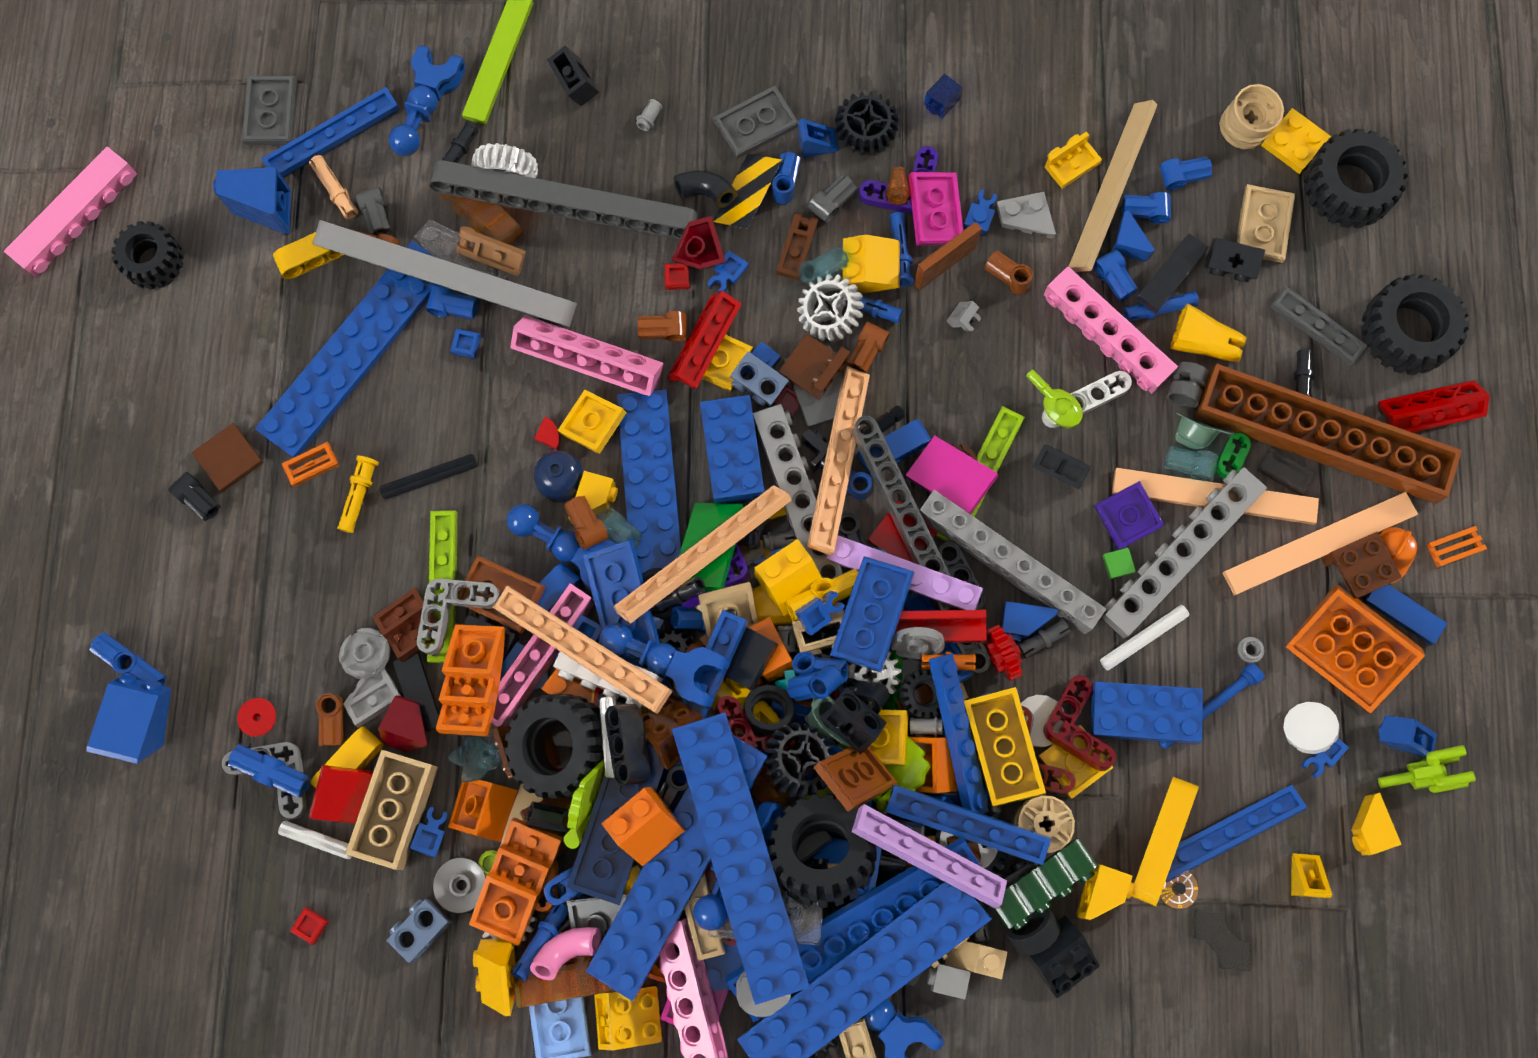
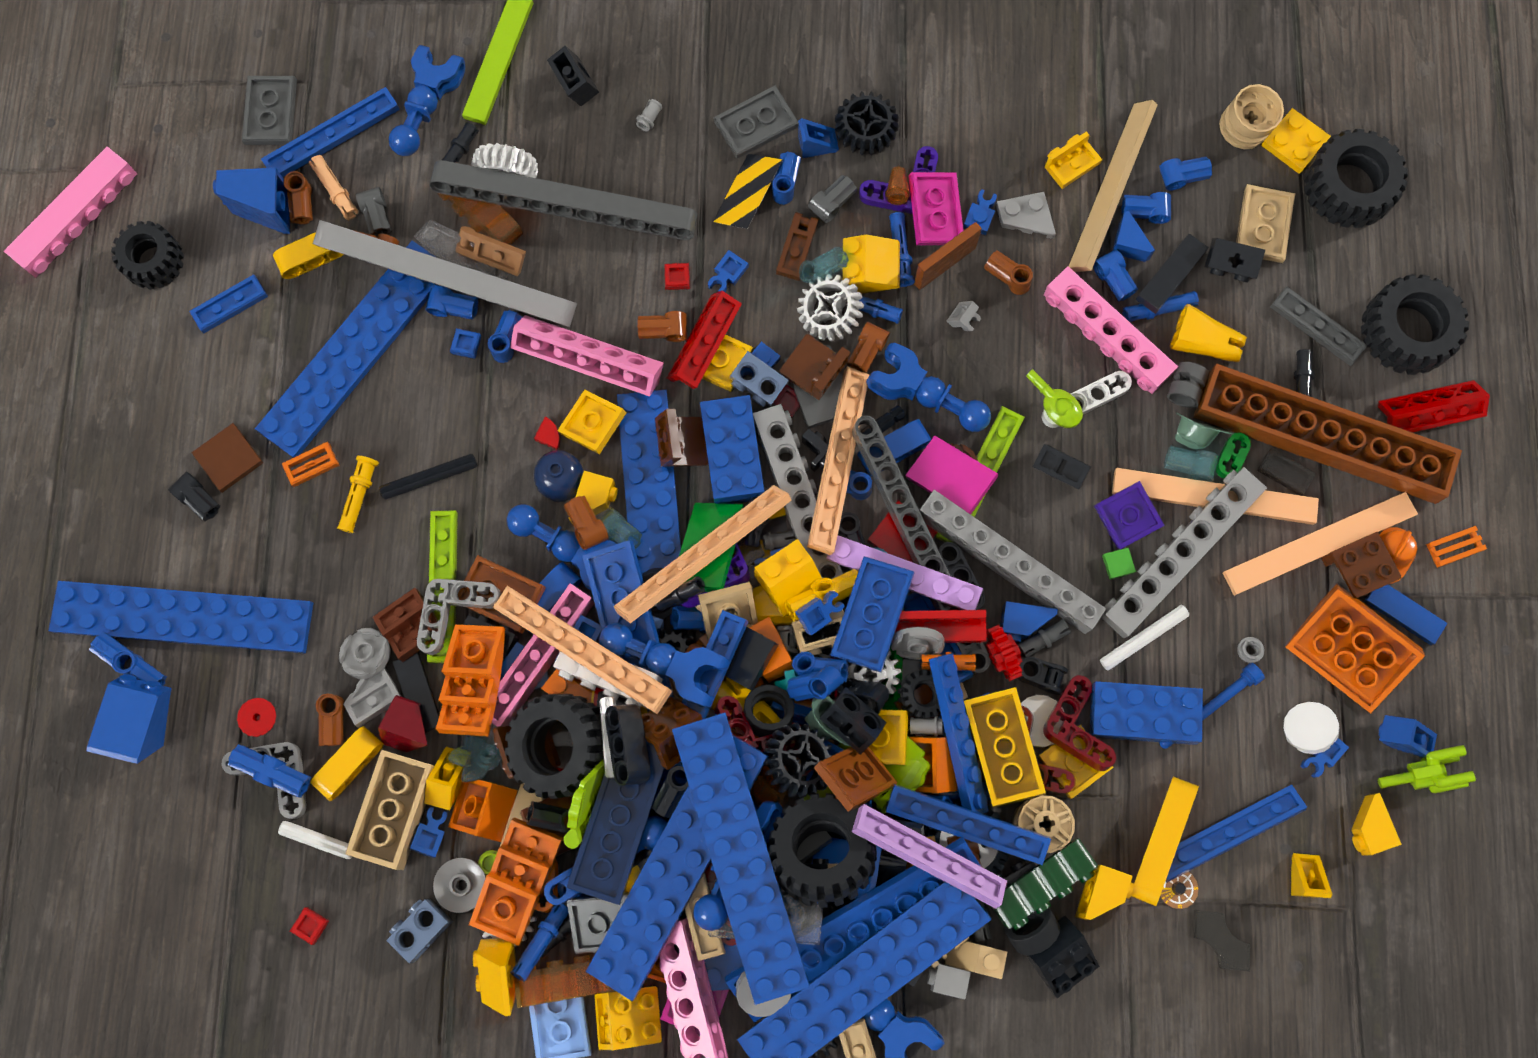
red tile [309,765,374,824] -> none
bright pink cylinder [530,927,602,980] -> none
orange slope [602,787,686,866] -> none
dark red slope [672,216,726,270] -> none
black cylinder [673,170,738,208] -> none
clear blue brick [924,73,963,119] -> none
none -> blue plate [49,581,313,653]
none -> blue tile [189,274,268,334]
none -> dark orange piece [284,171,313,225]
none -> yellow slope [424,747,471,811]
none -> blue piece [488,310,523,363]
none -> reddish brown bracket [655,409,708,467]
none -> blue piece [866,343,991,432]
none -> black piece [1017,657,1069,695]

